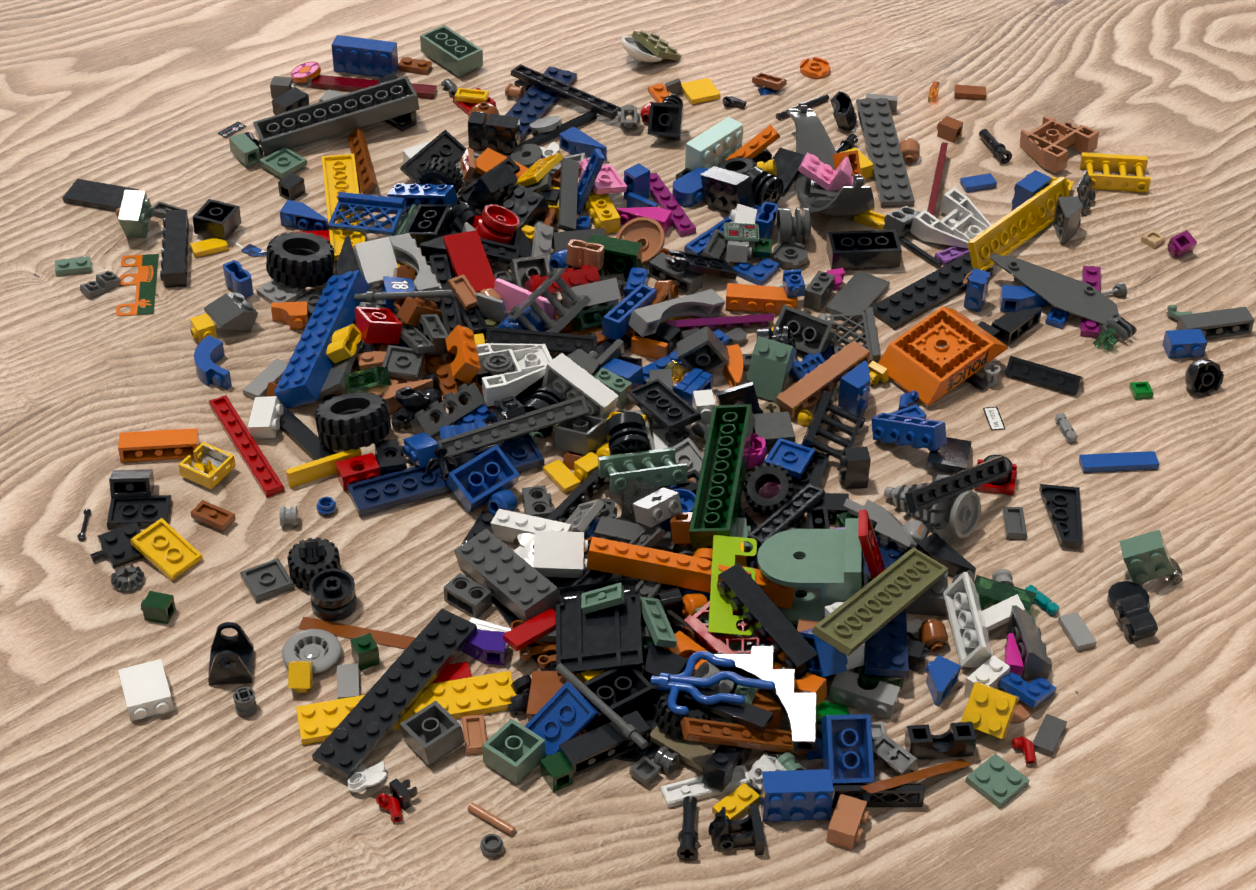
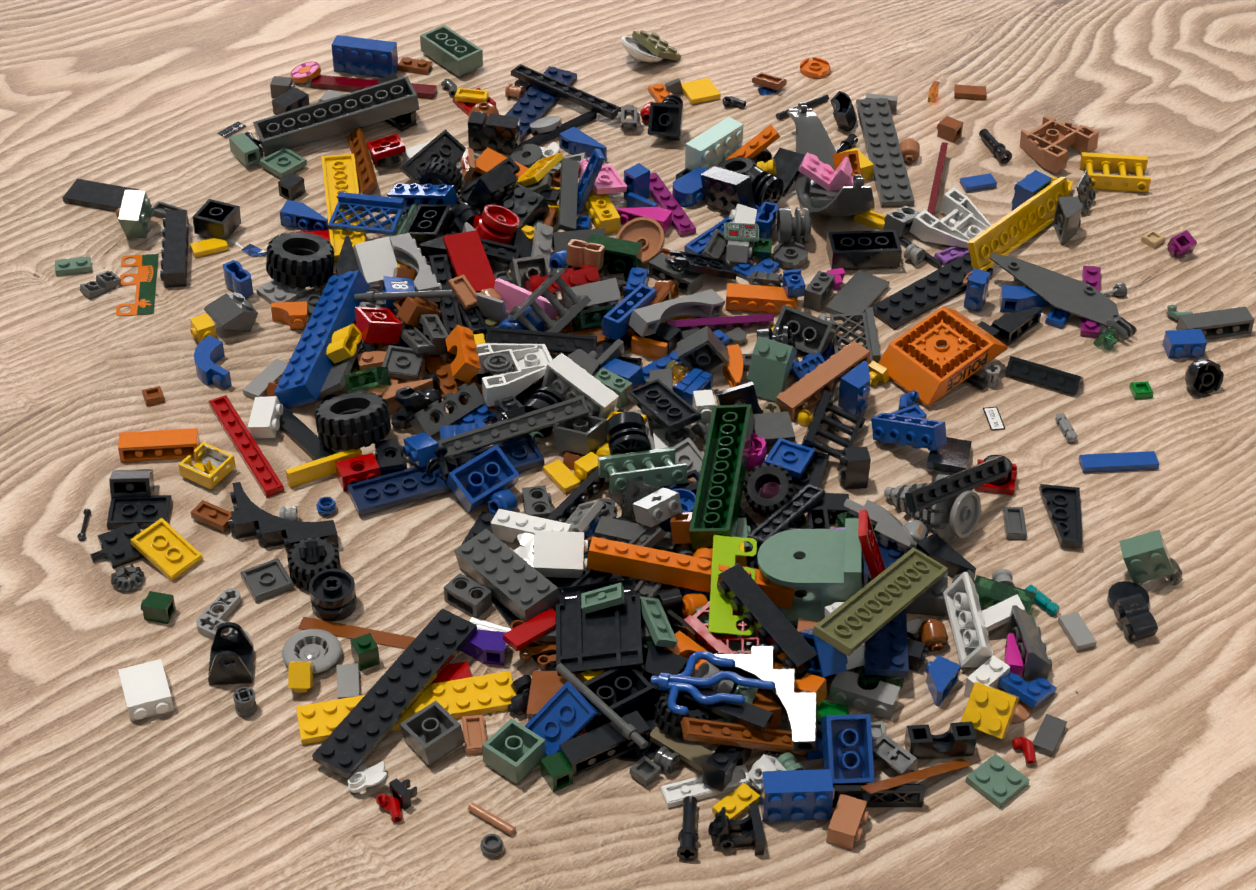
none -> dark orange tile [142,386,165,407]
none -> light grey beam [196,588,250,640]
none -> black arch [228,482,339,550]
none -> red piece [366,134,406,166]
none -> dark grey hinge [747,271,783,287]
none -> light grey wheel [904,243,926,265]

